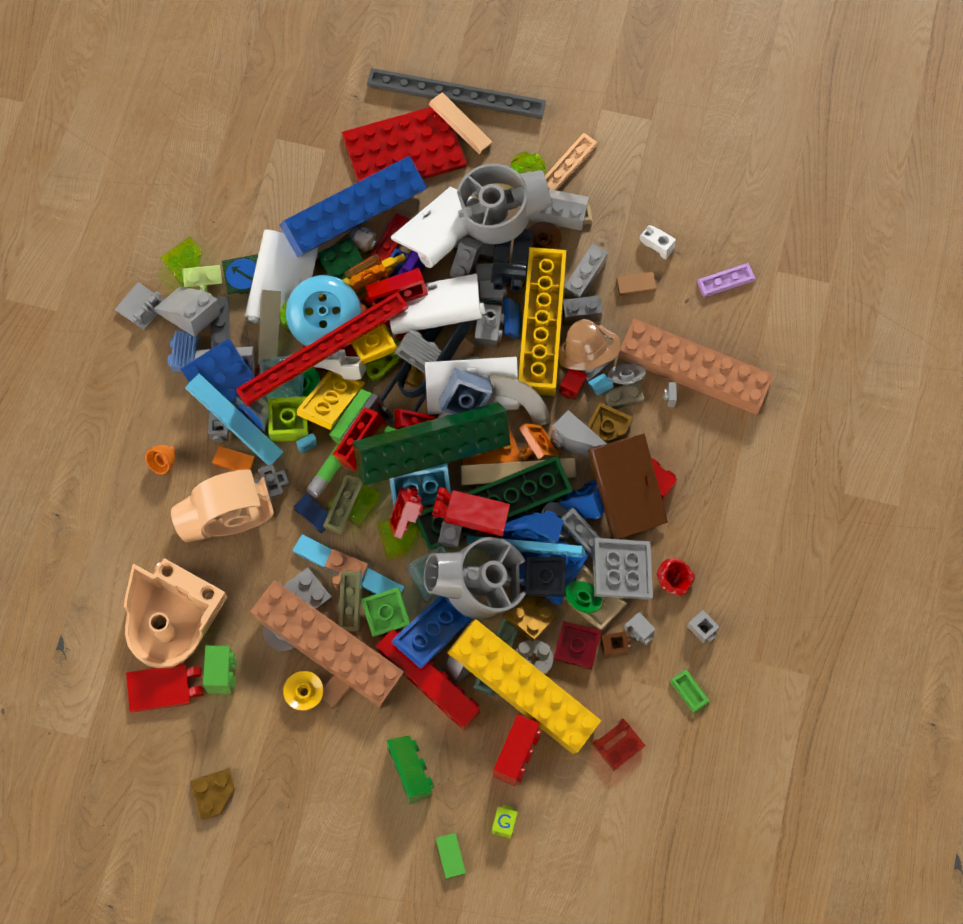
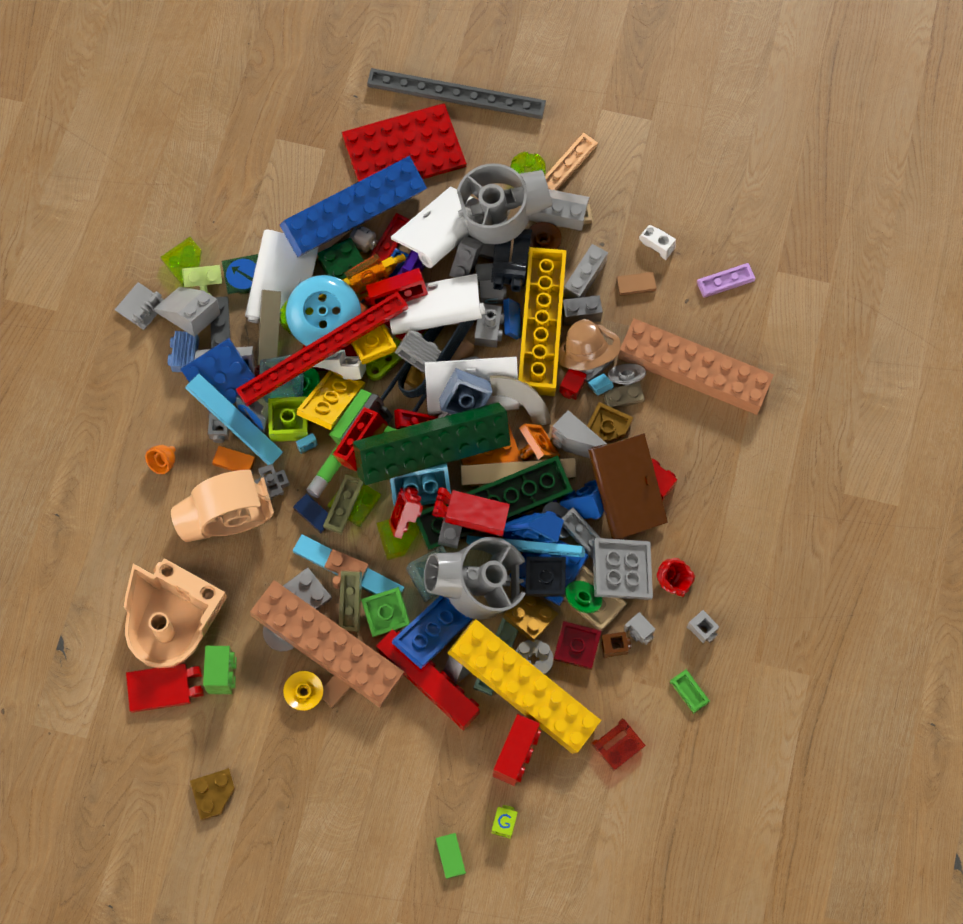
green slope [386,735,434,804] -> none
light nougat tile [429,92,492,154] -> none
light grey plate [664,382,677,407] -> none

